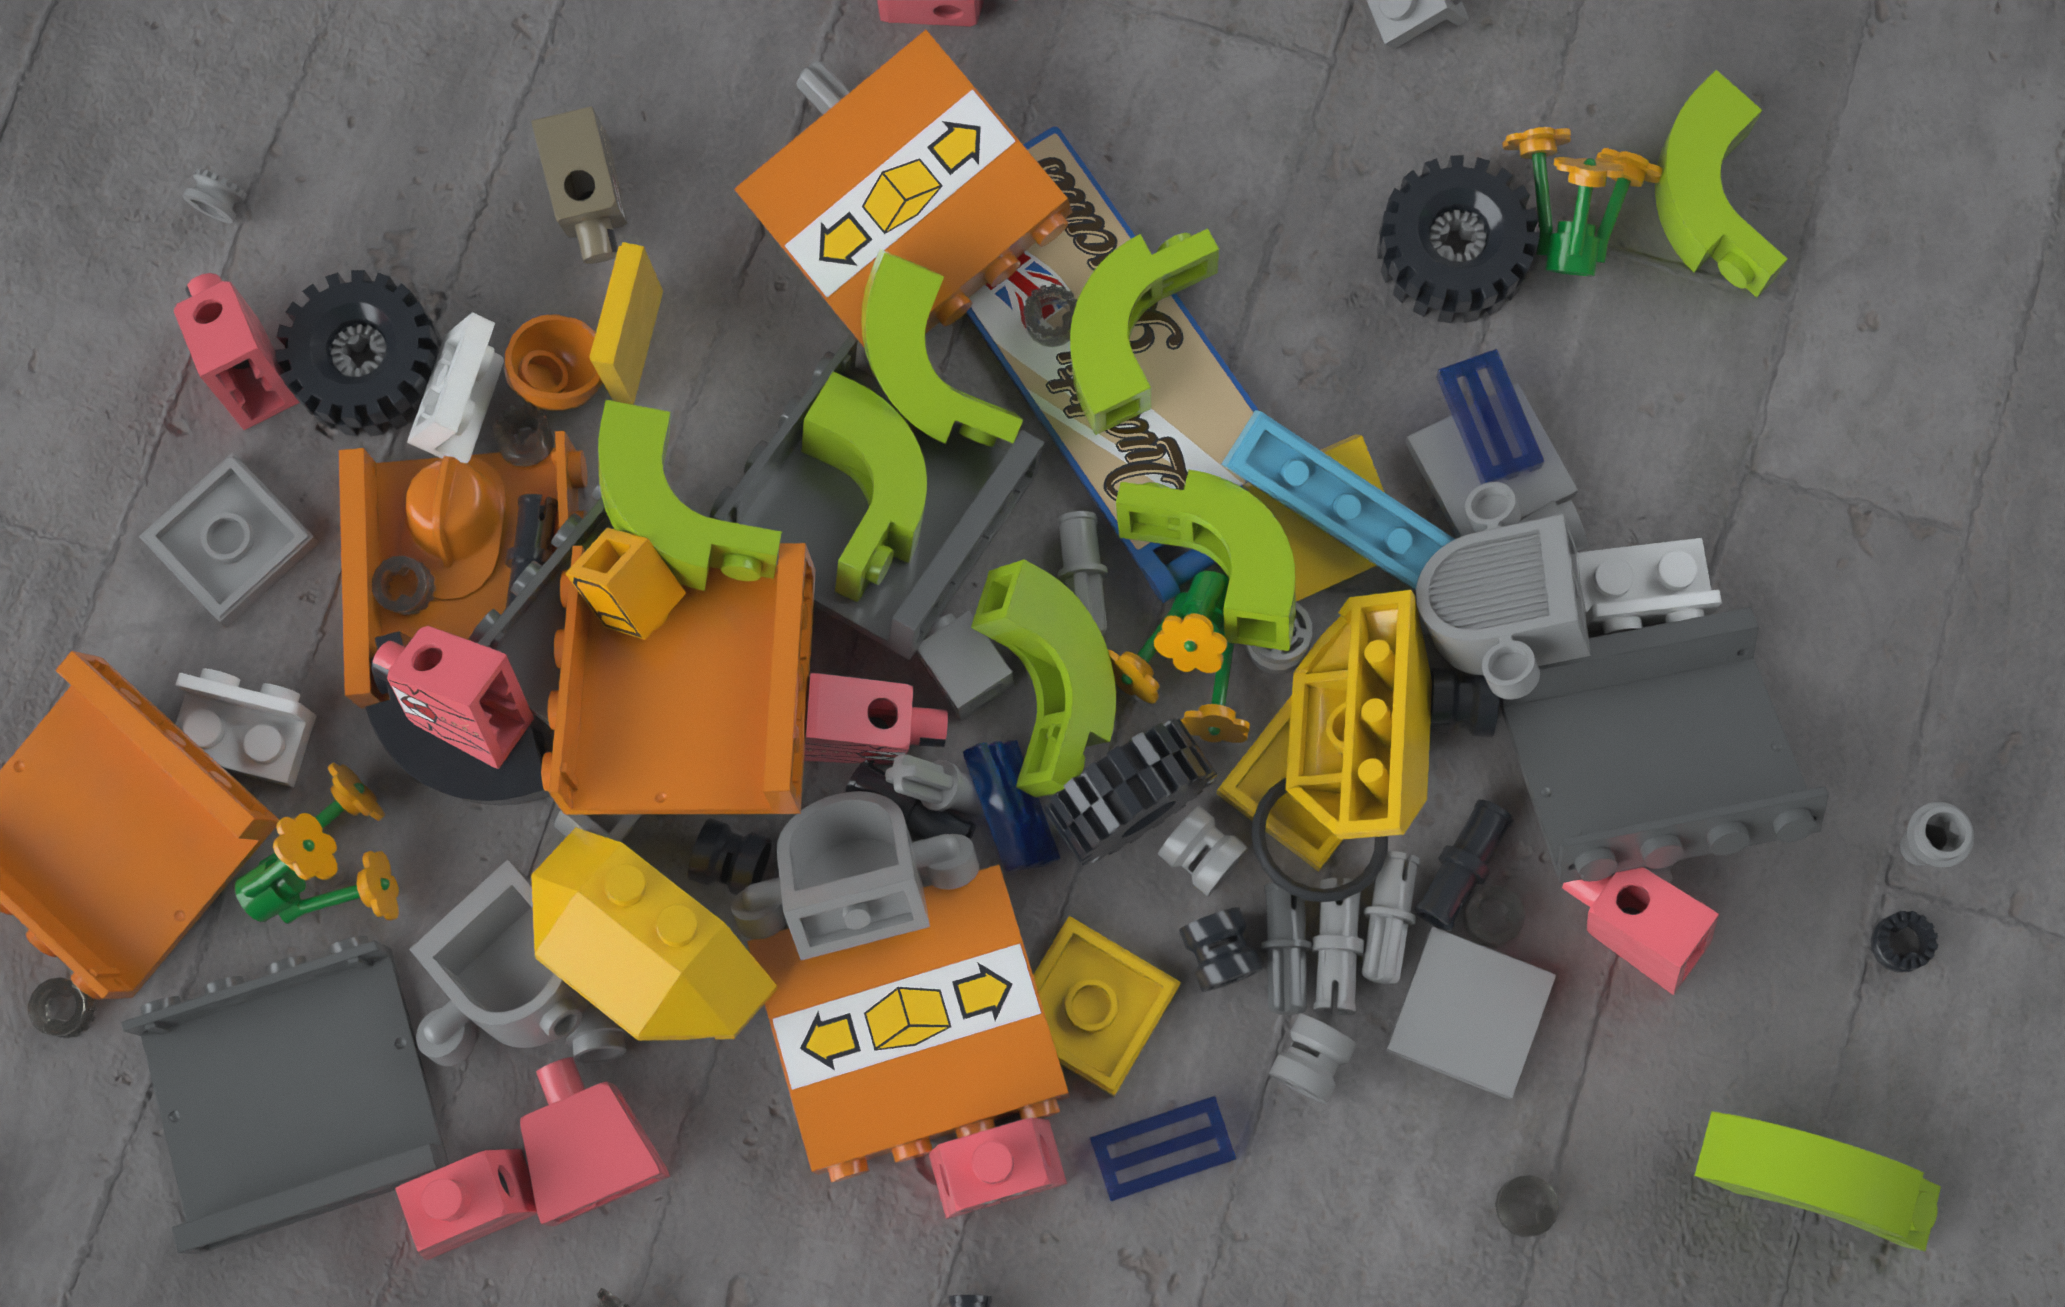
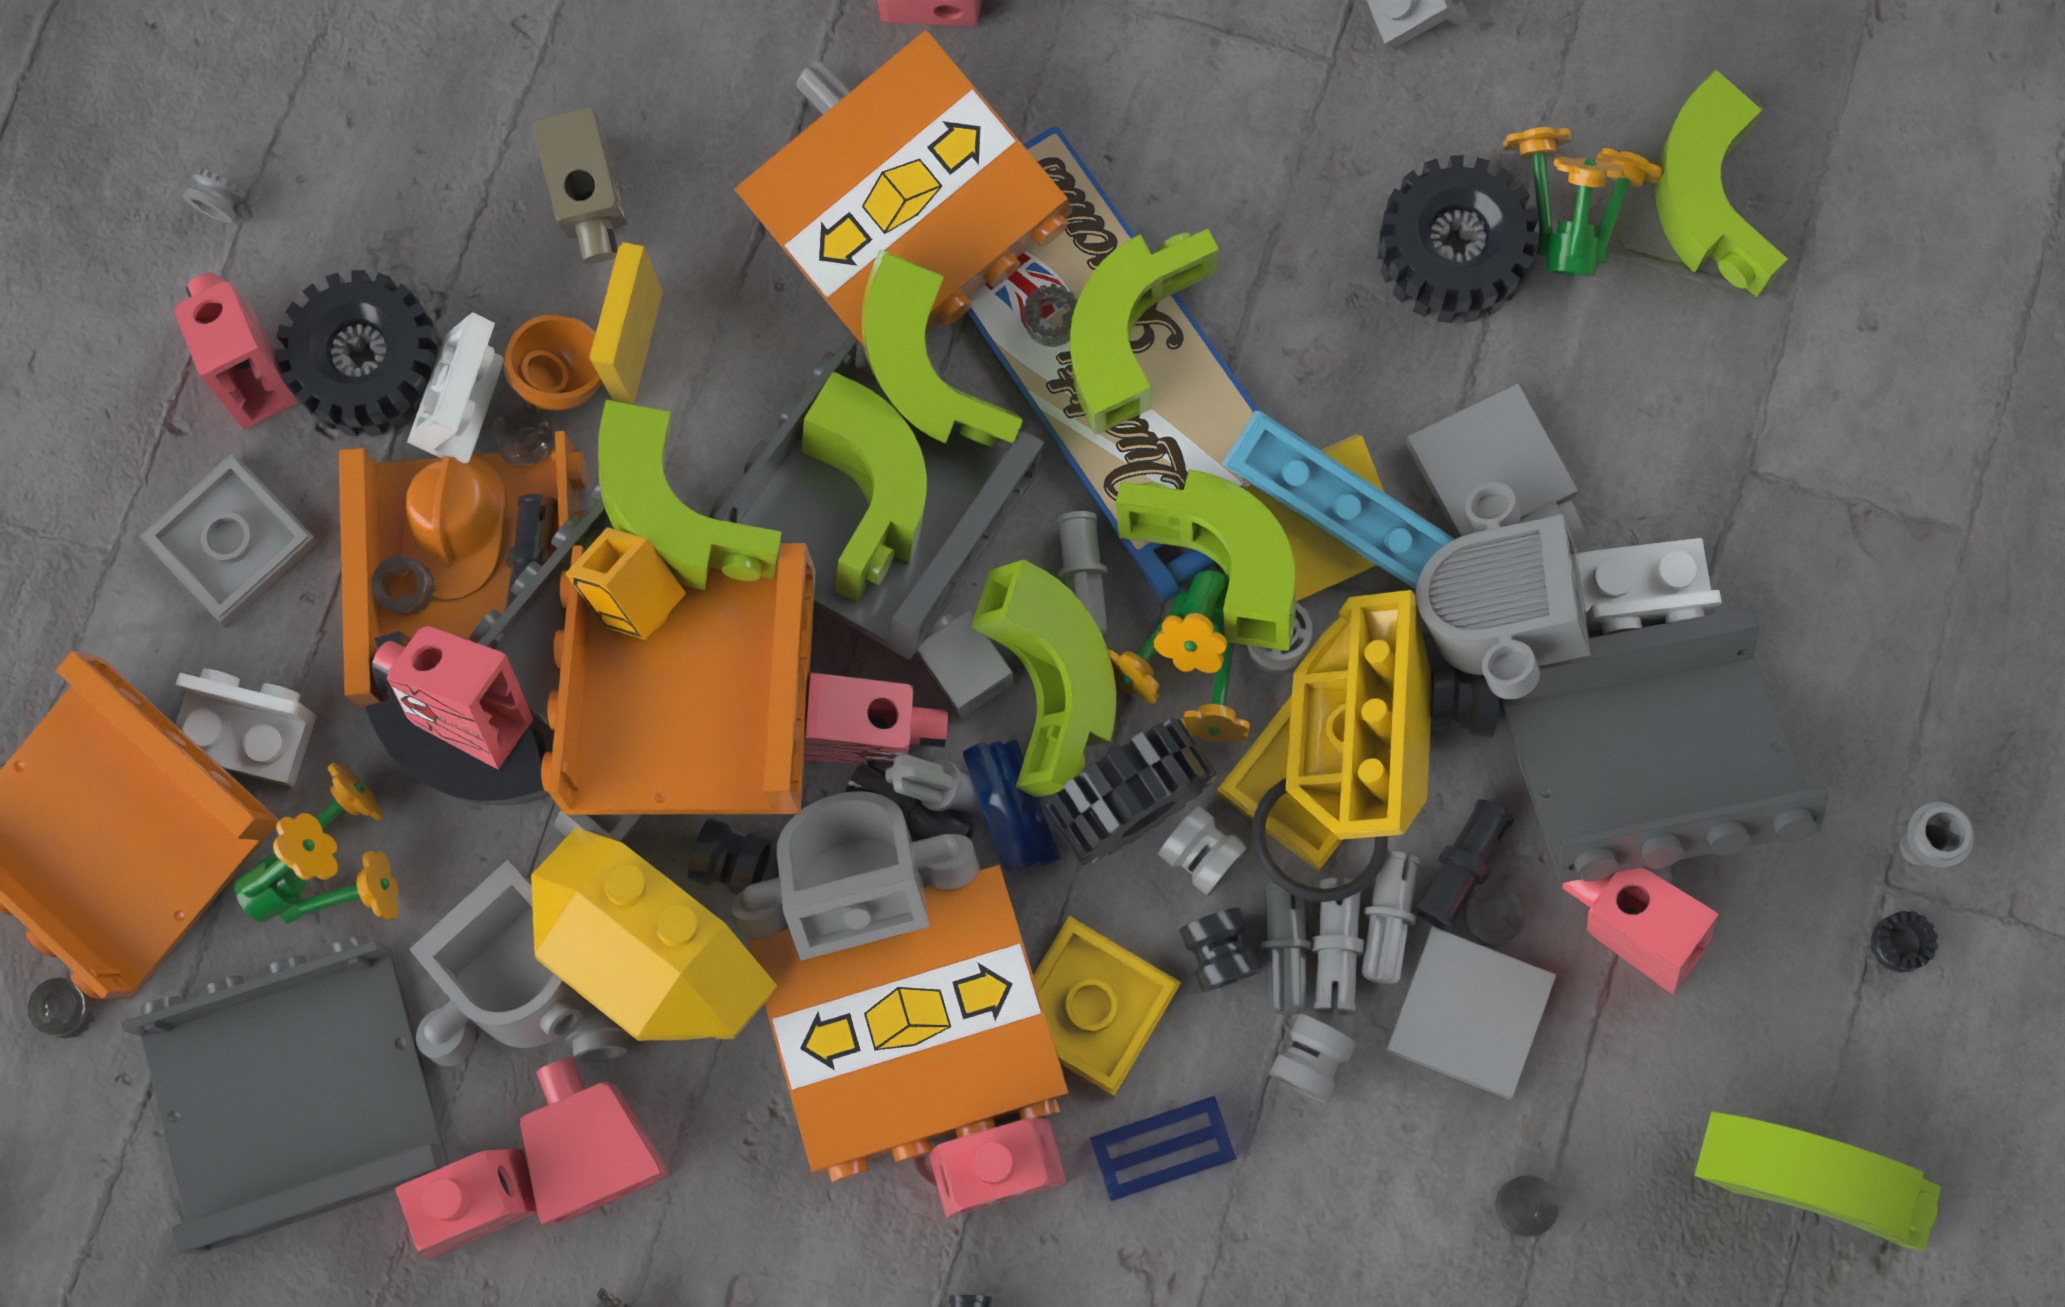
clear blue tile [1436,349,1545,485] -> none

